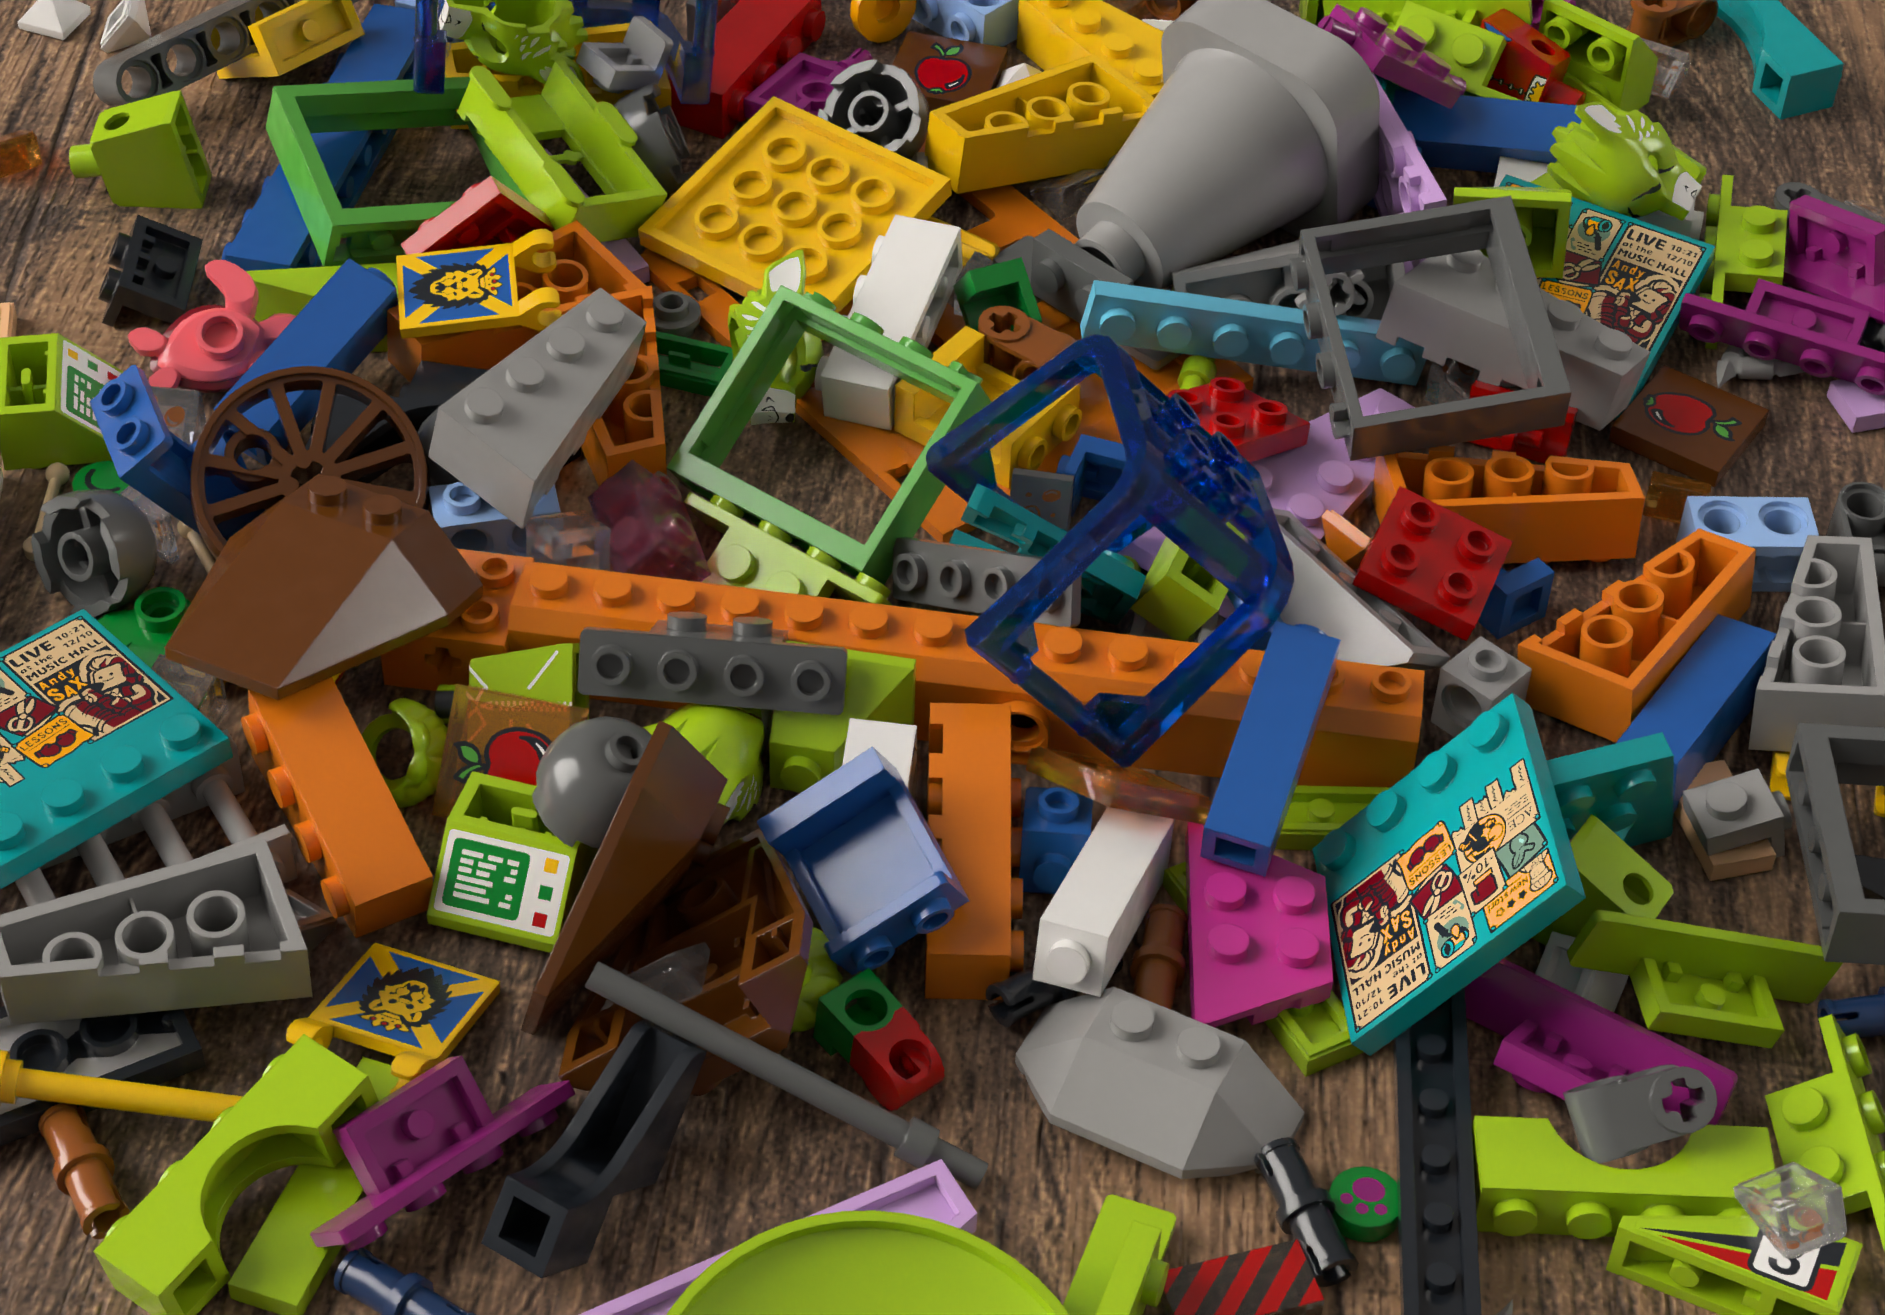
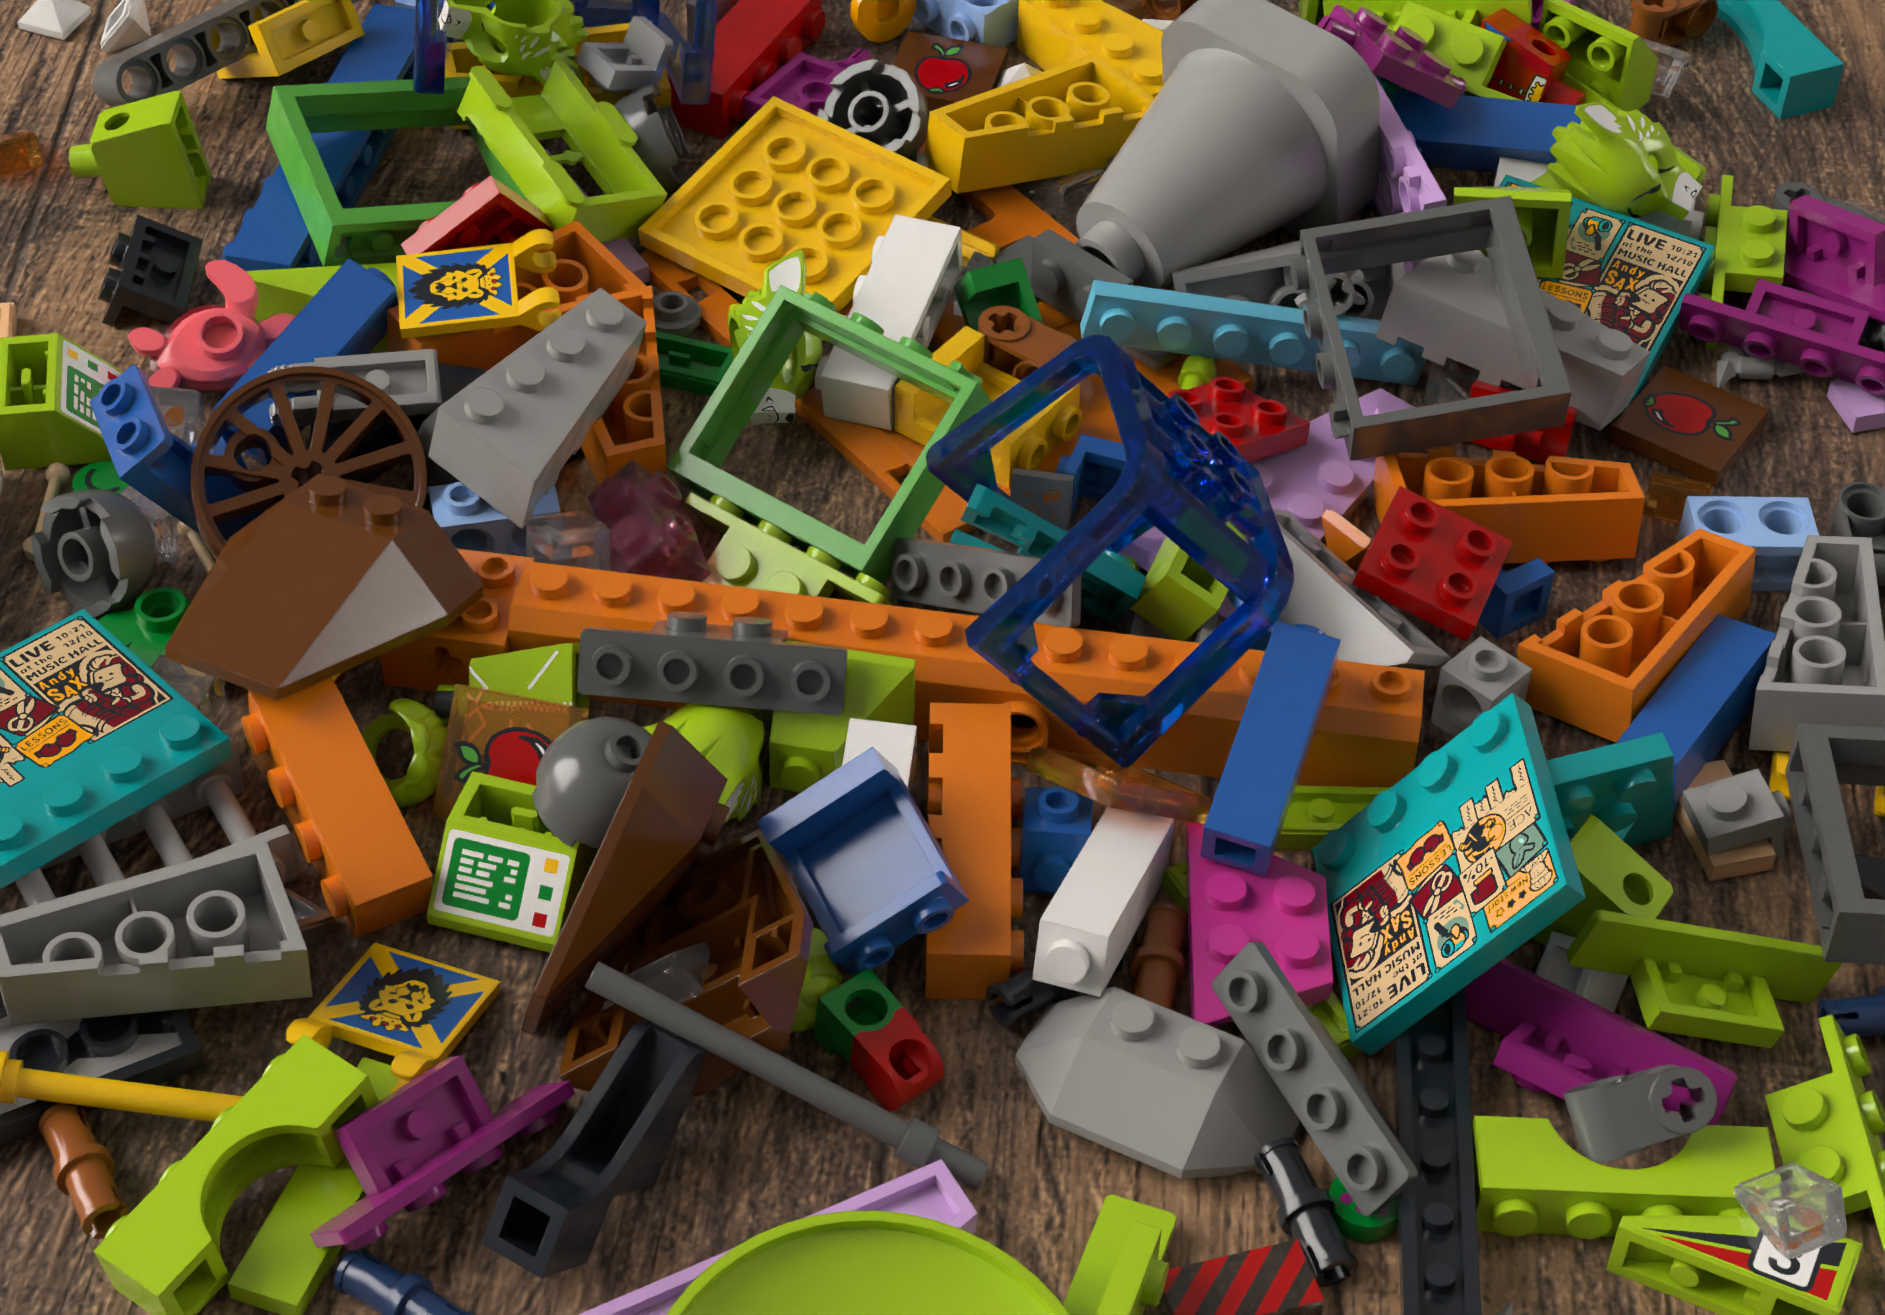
none -> light grey hinge [267,349,442,426]
none -> dark grey bracket [1212,942,1418,1216]

